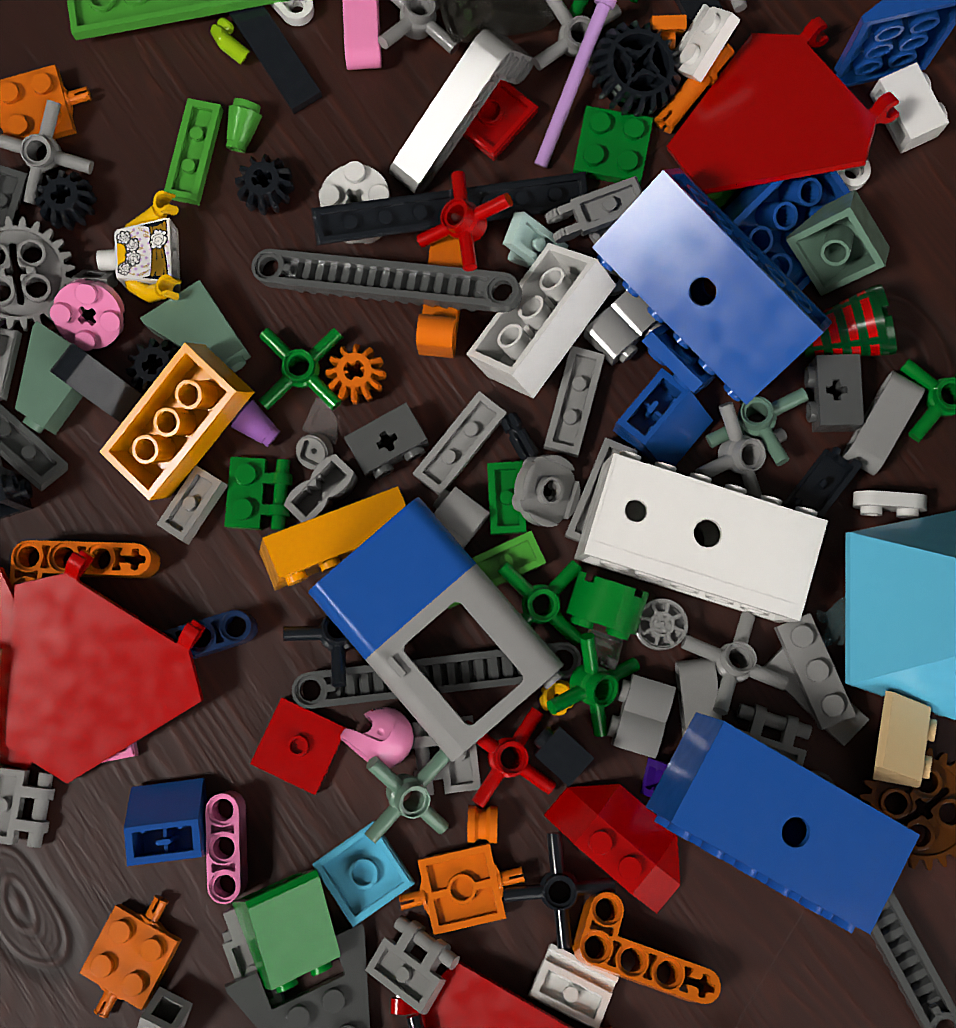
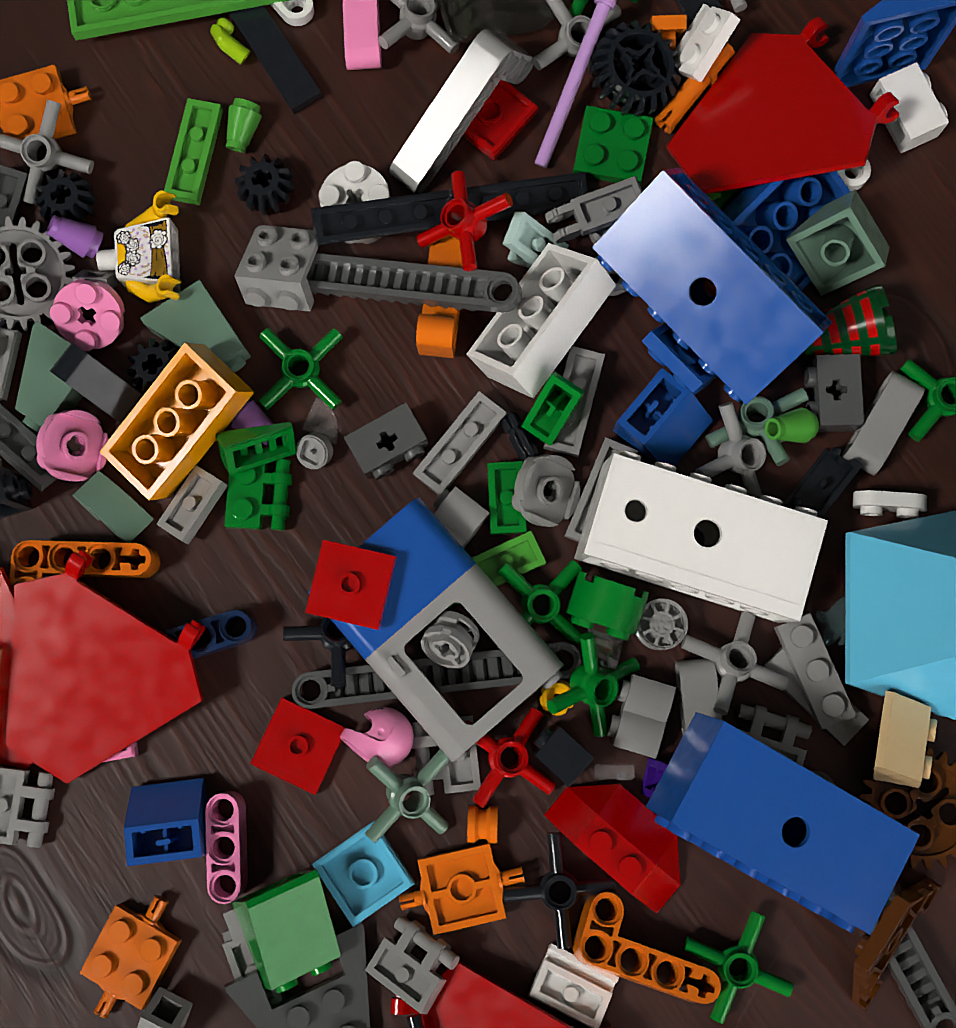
light orange wedge [259,486,406,591] -> none
light grey brick [284,454,359,523] -> none
orange gear [326,343,386,405] -> none
light grey brick [583,290,663,366] -> none
none -> bright pink plate [36,410,109,481]
none -> medium lavender cone [46,215,103,258]
none -> sand green slope [72,471,154,543]
none -> green slope [216,422,297,475]
none -> light grey bracket [234,225,319,311]
none -> red plate [305,540,397,630]
none -> light grey wheel [421,611,480,668]
none -> green slope [521,371,584,446]
none -> clear tile [594,763,635,780]
none -> green bar [682,910,794,1024]
none -> bright green cone [765,407,819,443]
none -> reddish brown wing [852,877,942,1011]

